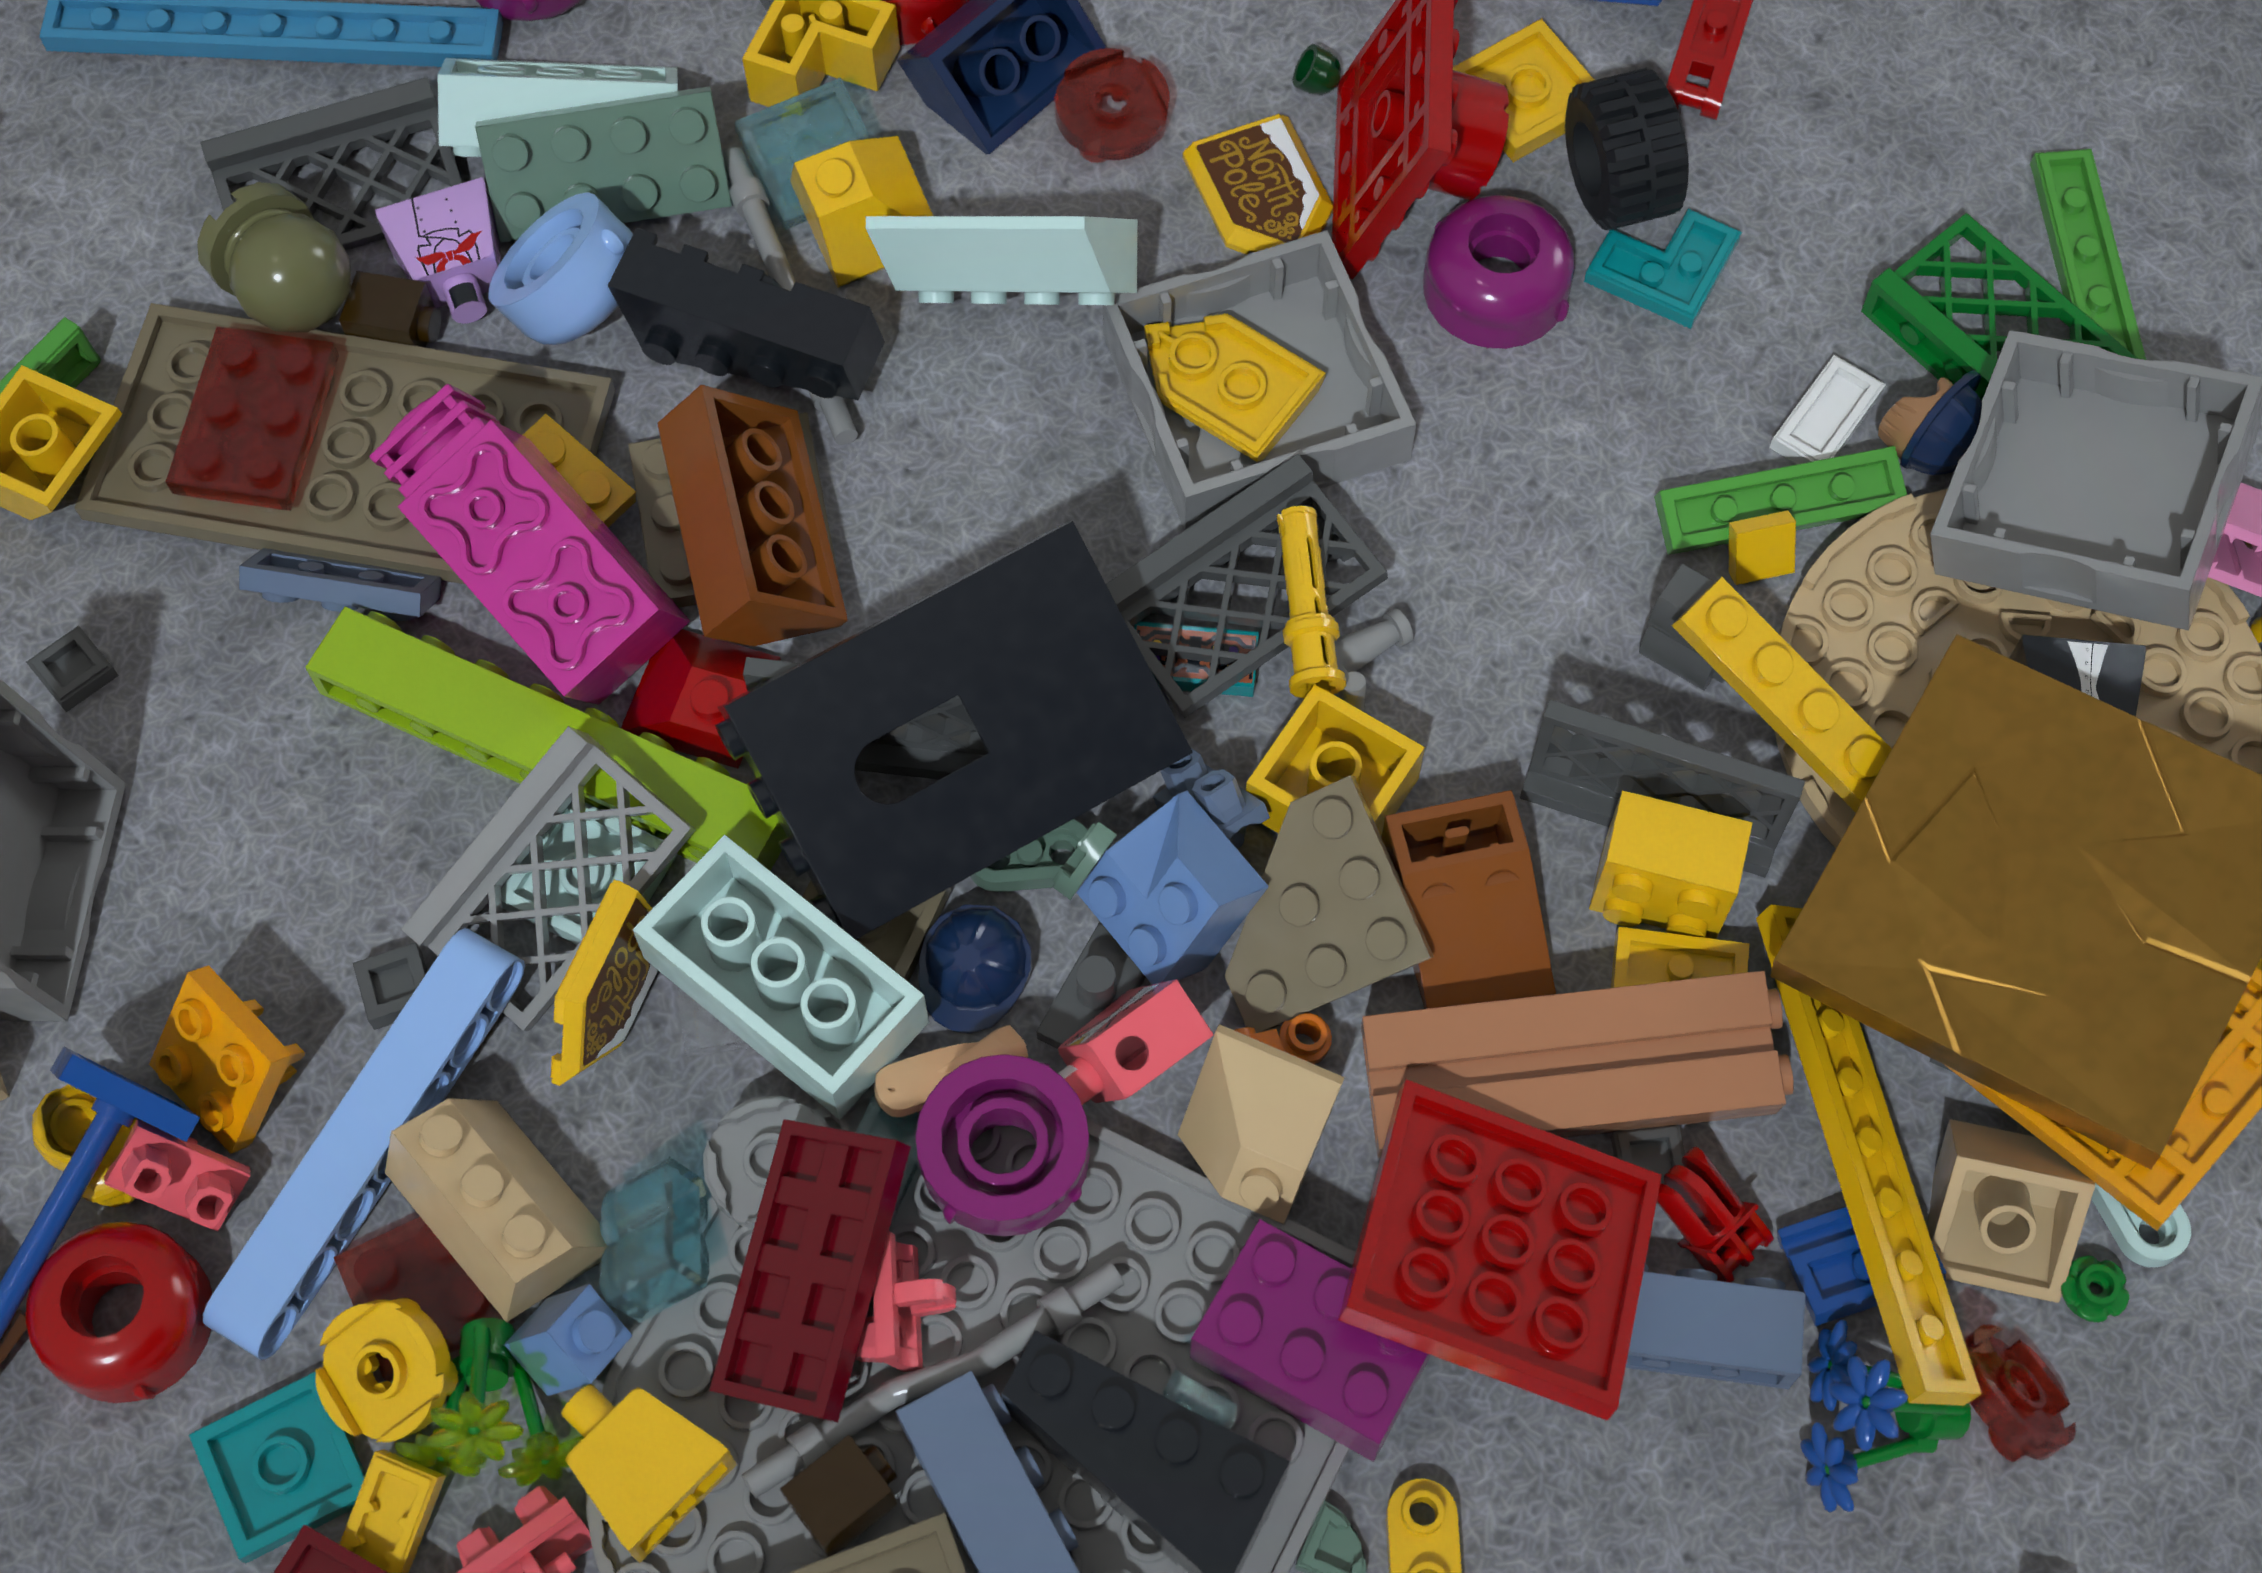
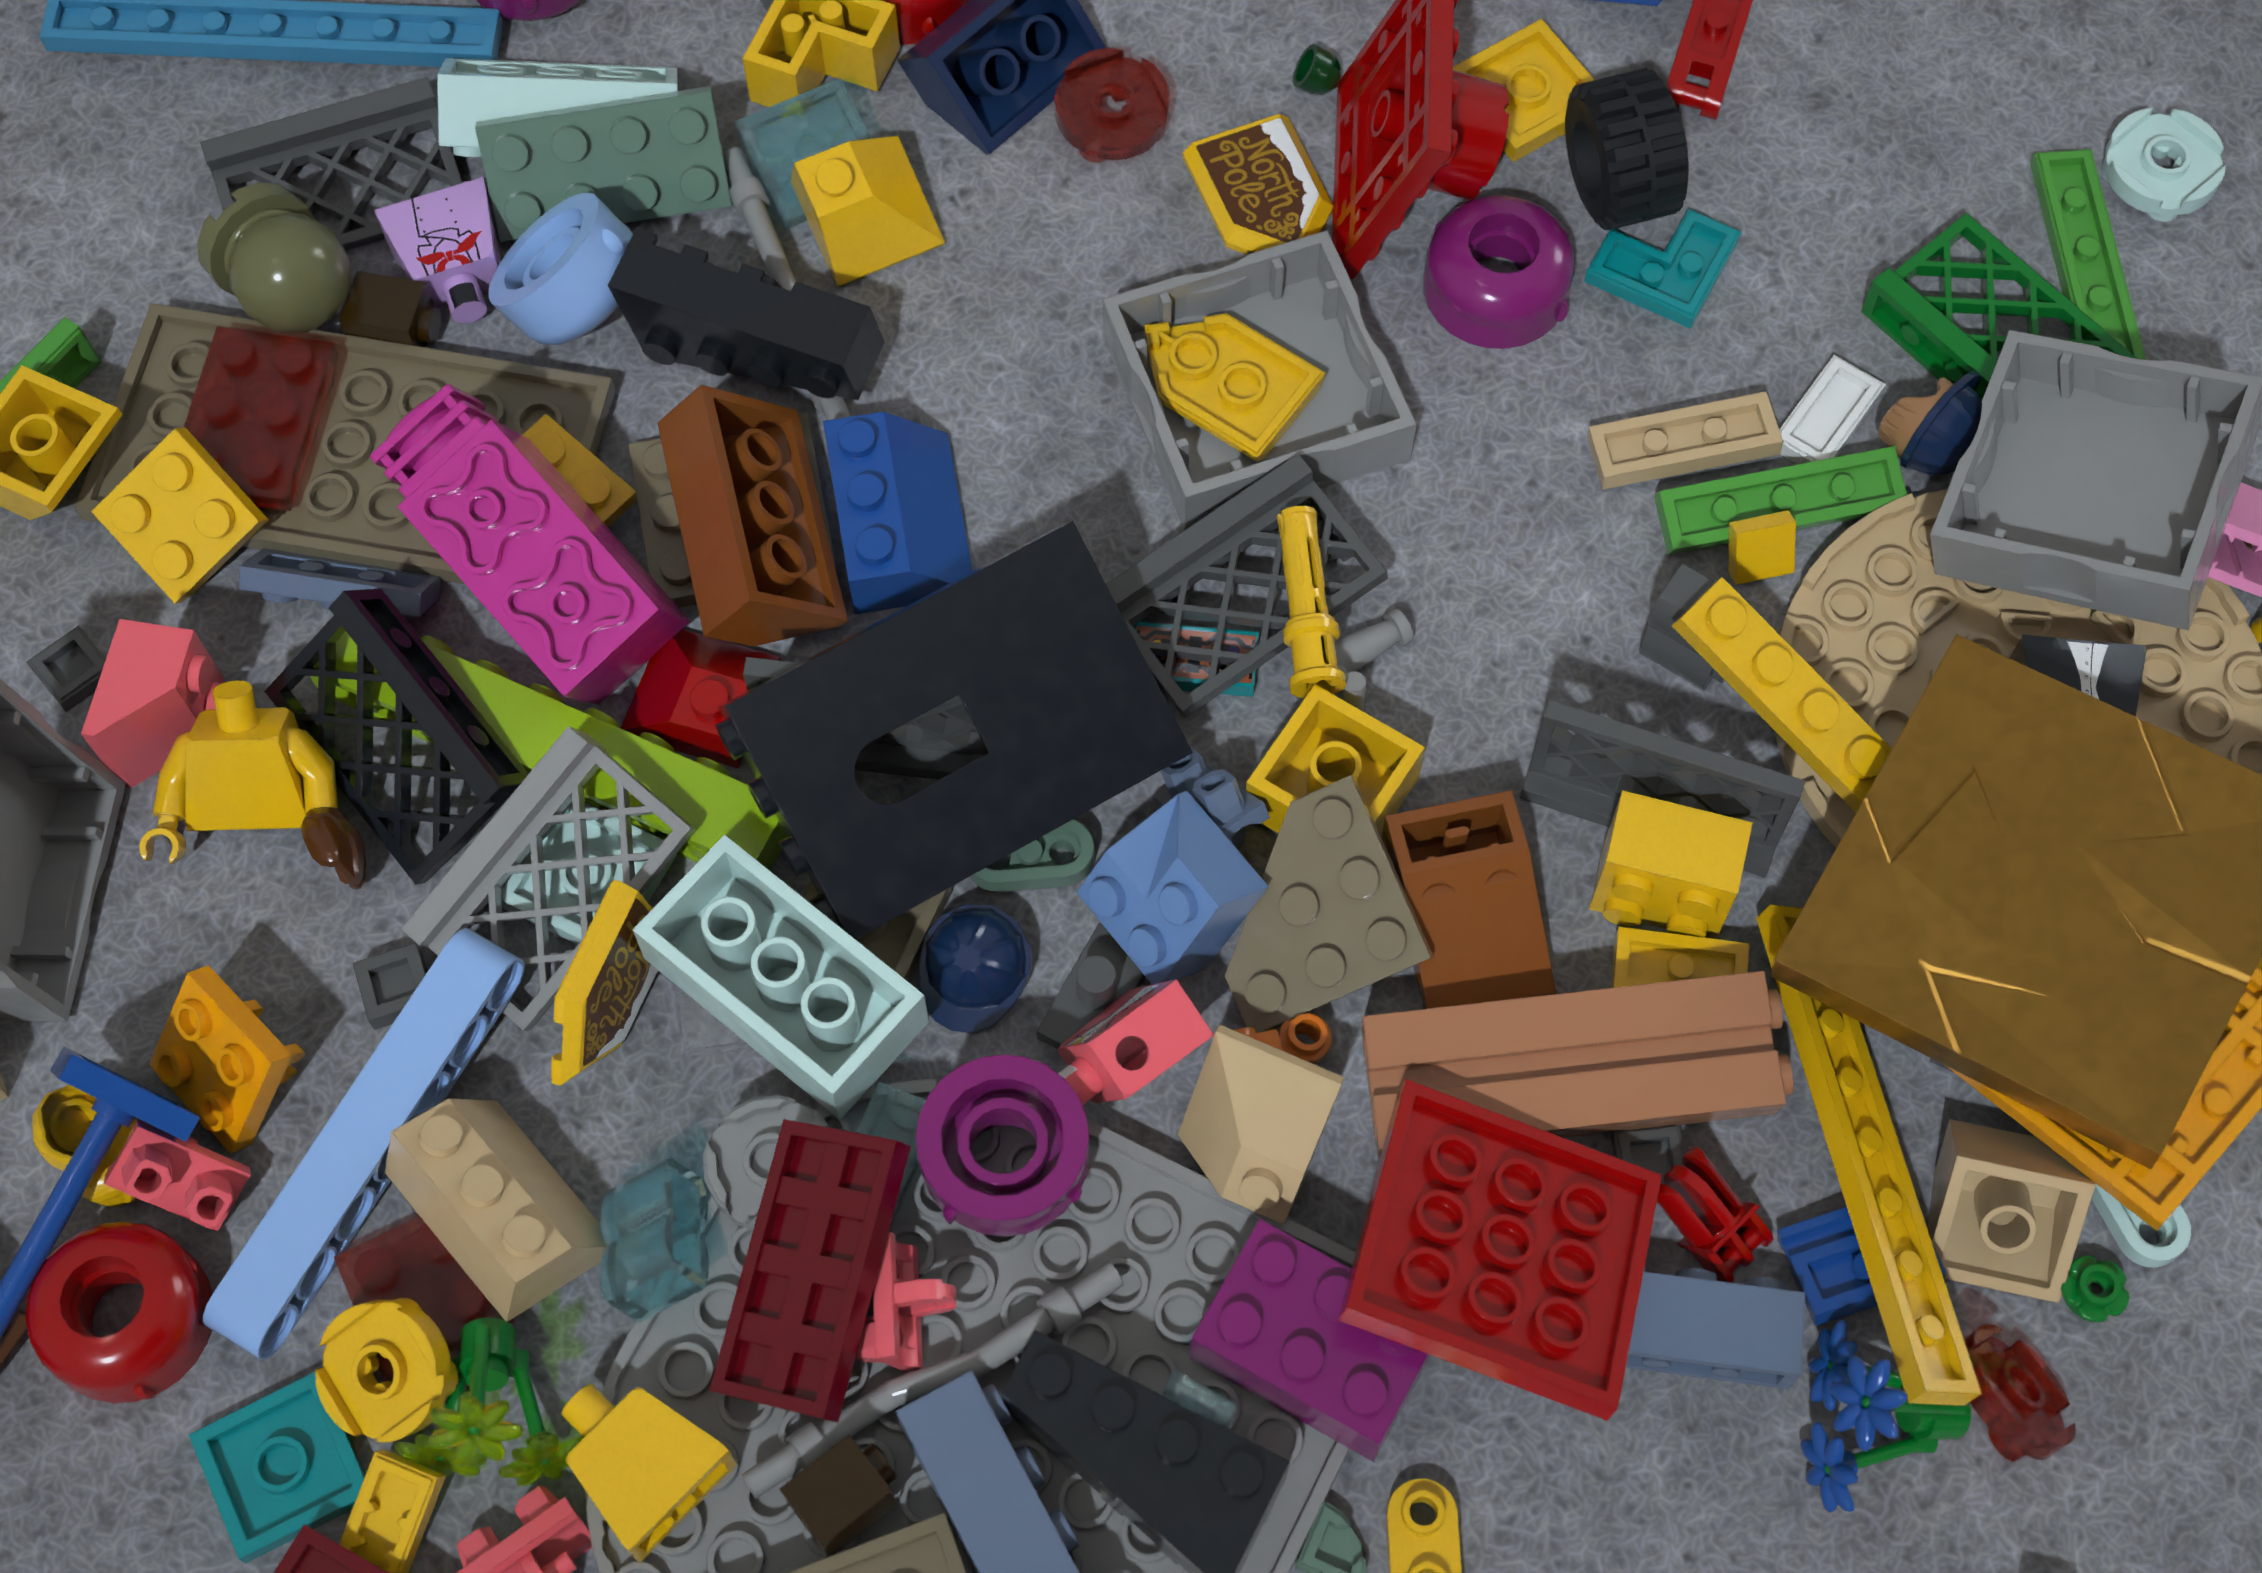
medium blue brick [504,1284,633,1396] -> none
light aqua slope [866,216,1138,305] -> none
light nougat piece [874,1025,1028,1117] -> none
sand green tile [1052,821,1117,900] -> none
none -> coral slope [81,619,226,788]
none -> yellow plate [91,427,269,604]
none -> yellow torso [139,680,366,890]
none -> black fence [264,589,529,885]
none -> blue slope [823,412,972,615]
none -> tan plate [1587,391,1783,490]
none -> light aqua plate [2101,108,2226,222]

